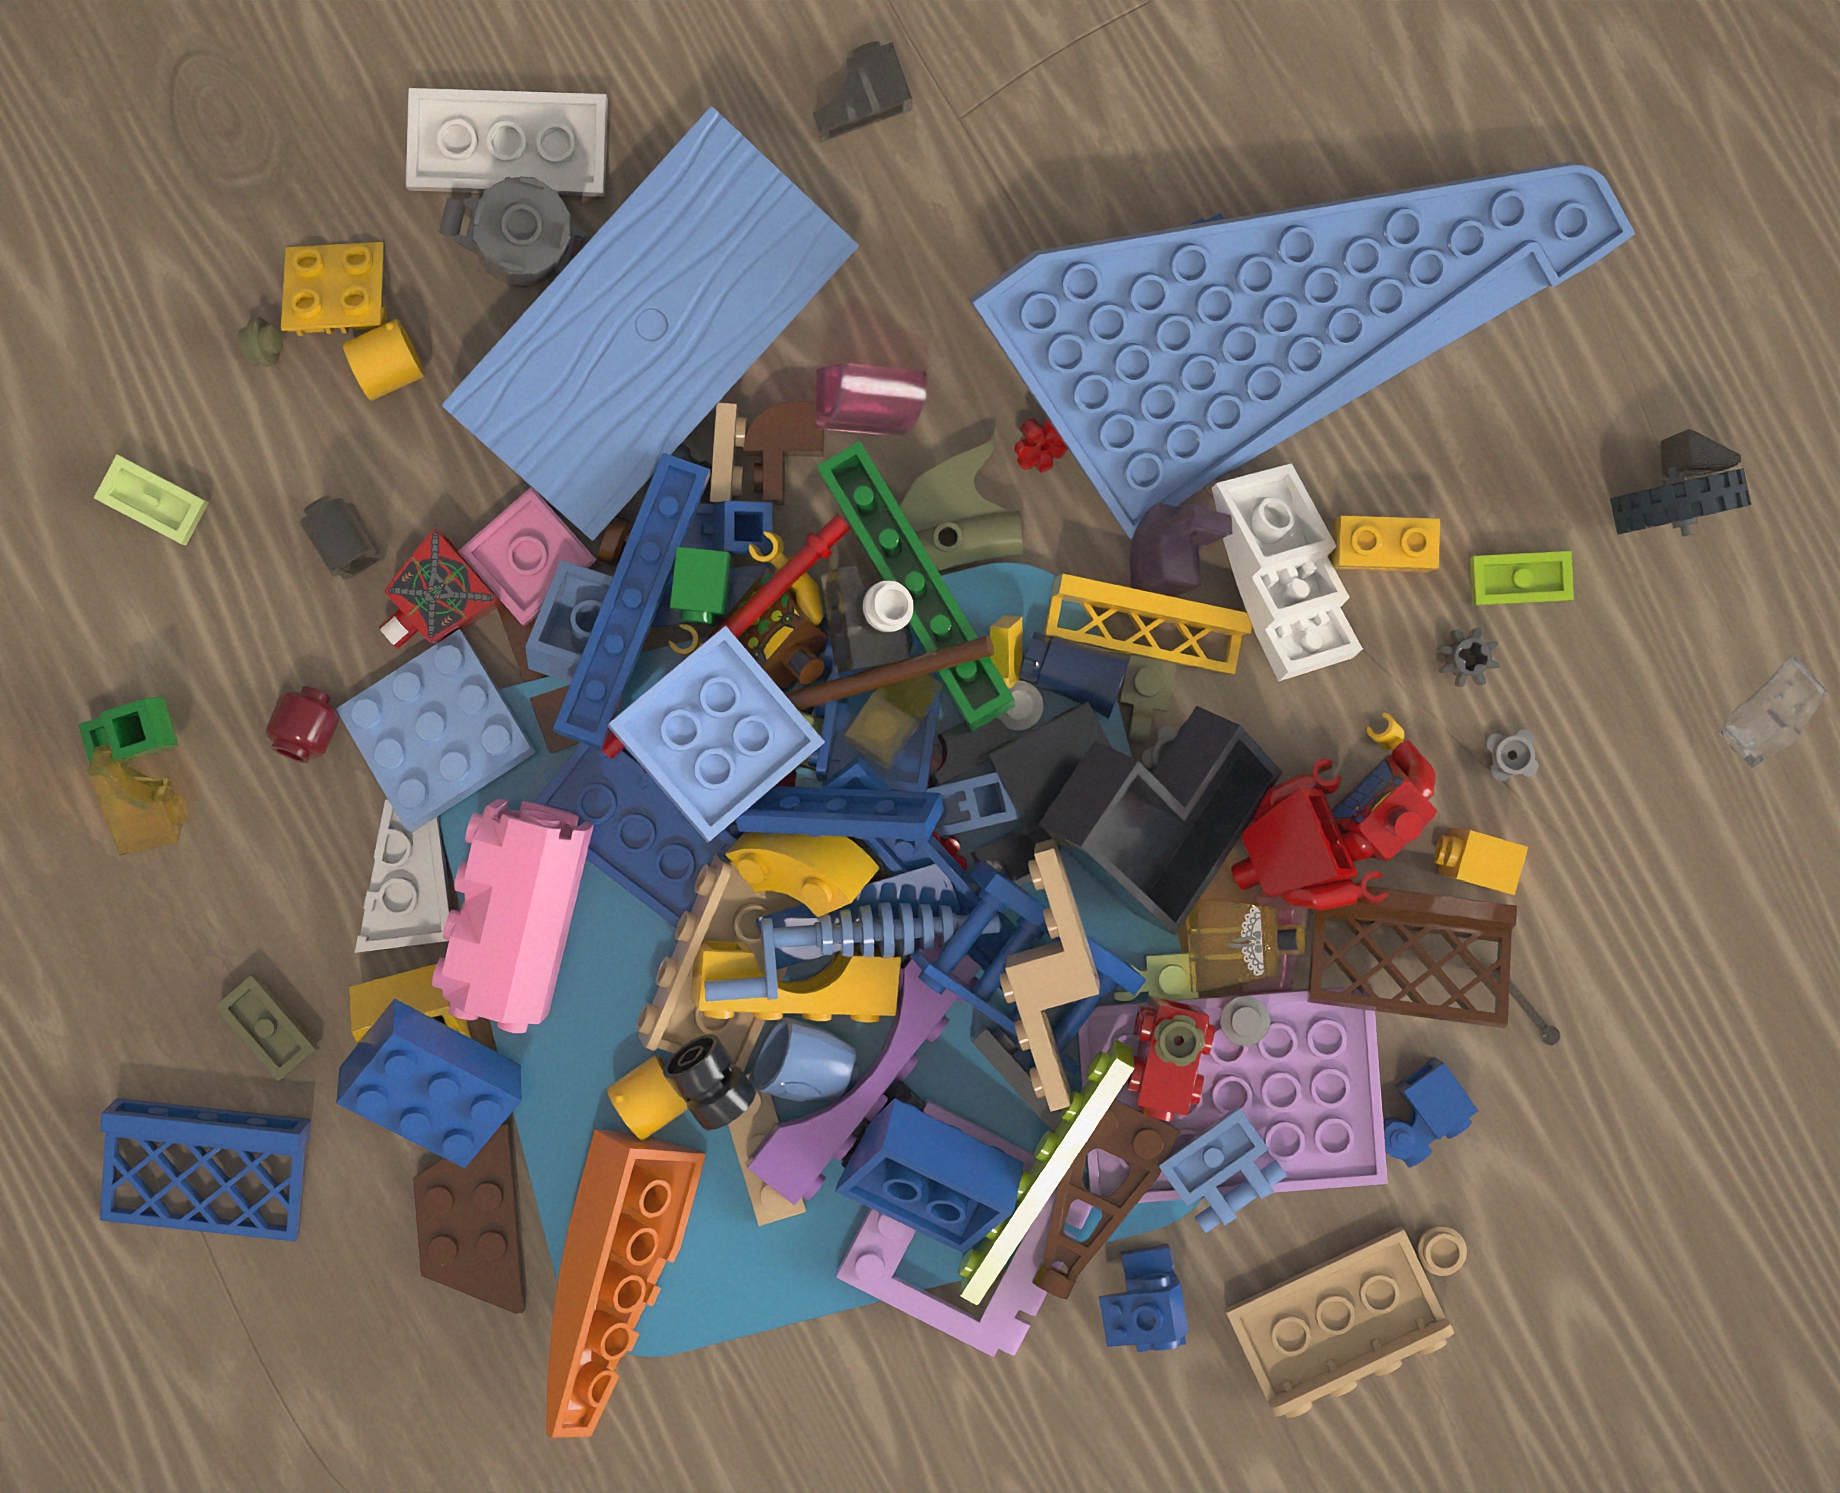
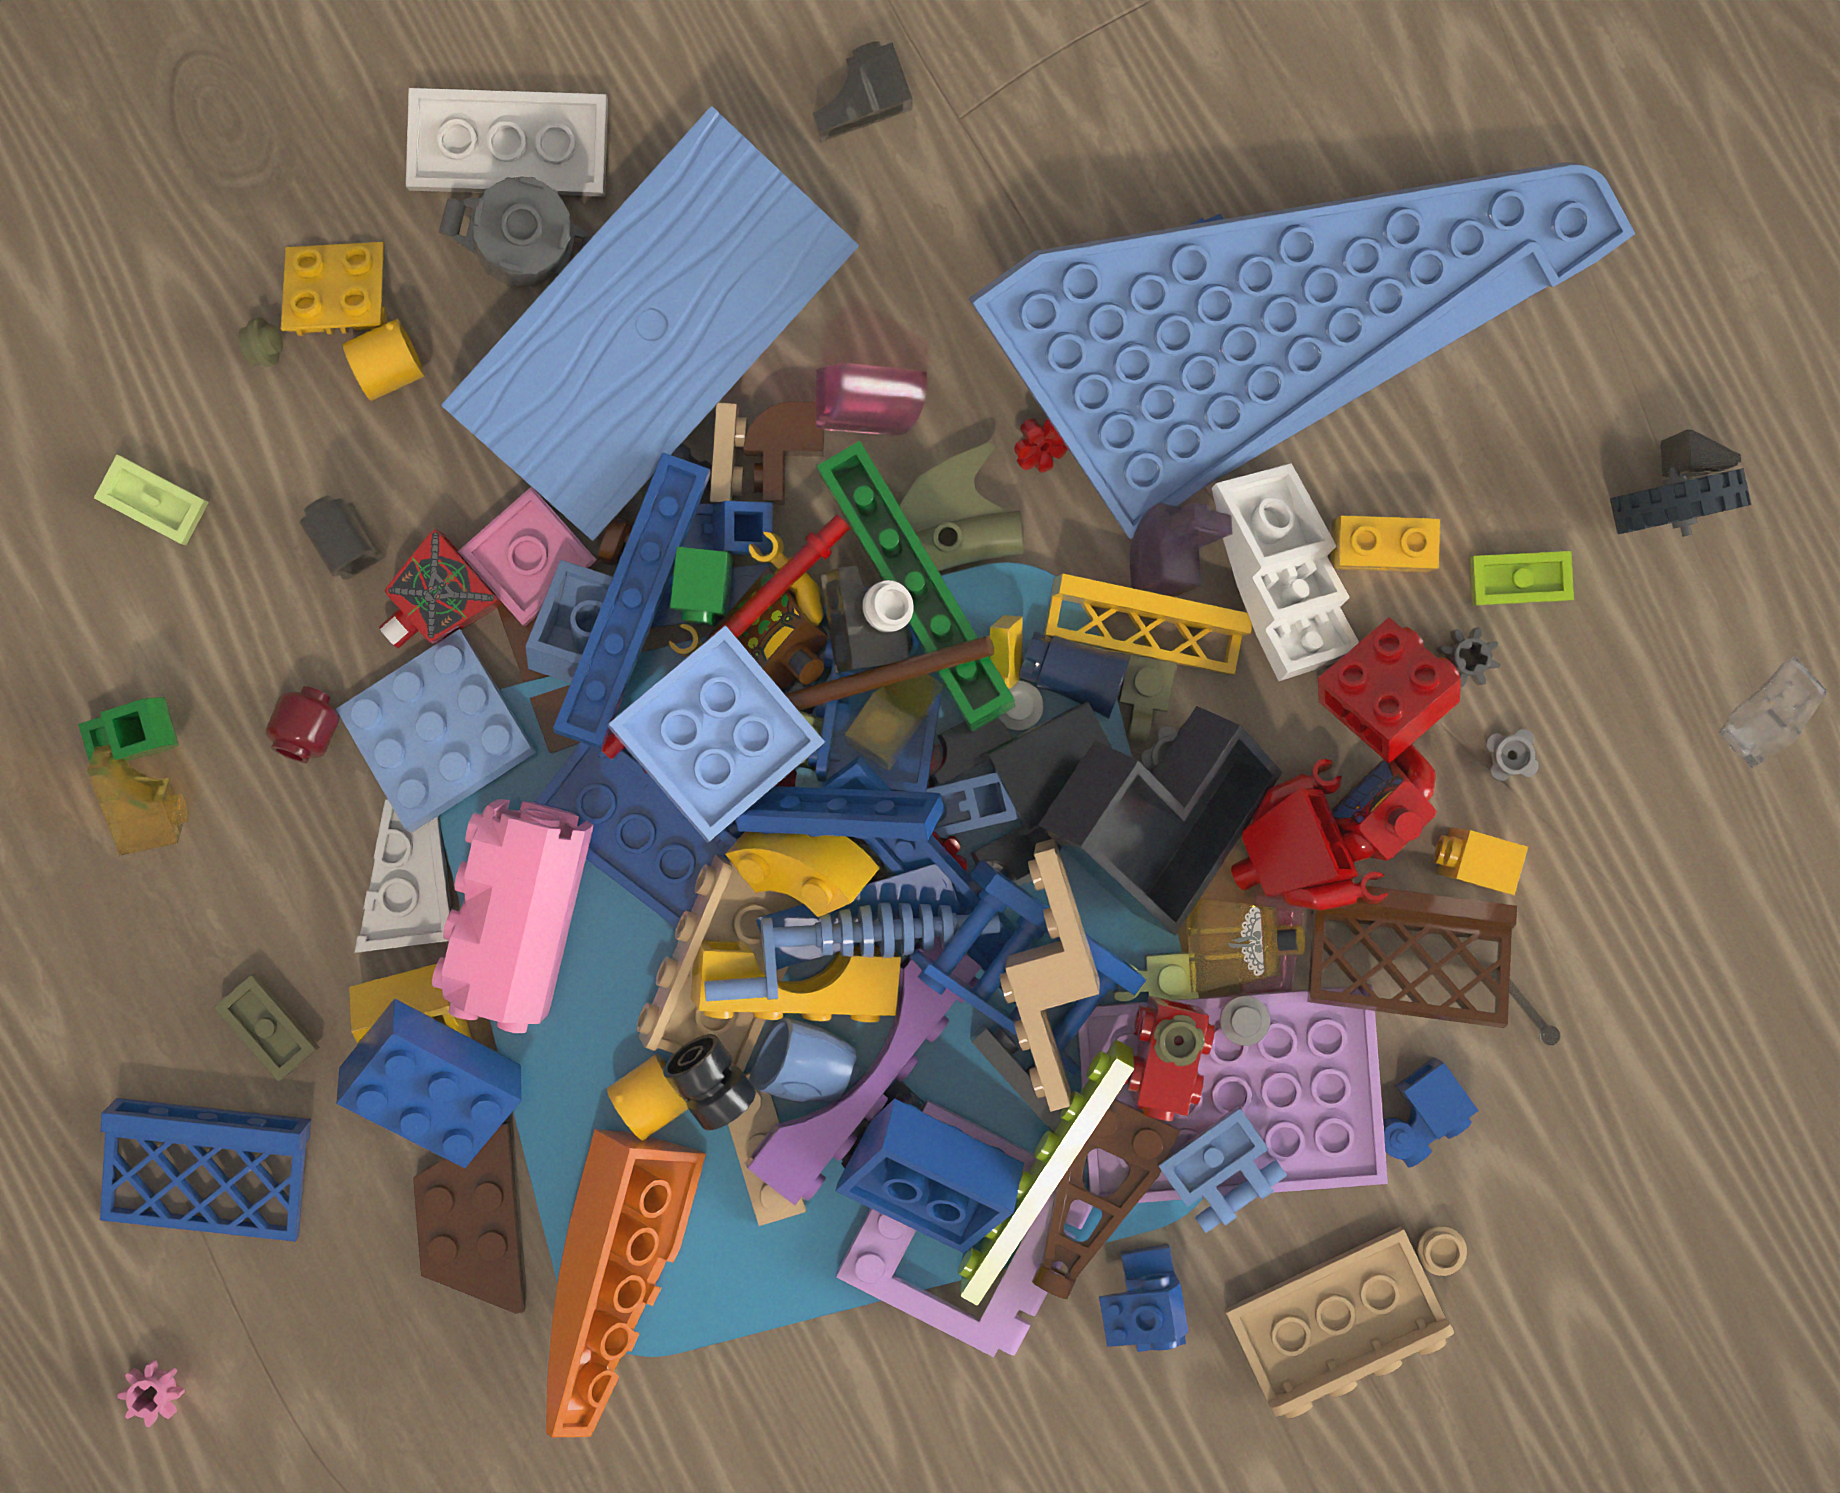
none -> bright pink gear [117,1360,185,1427]
none -> red brick [1318,617,1461,763]

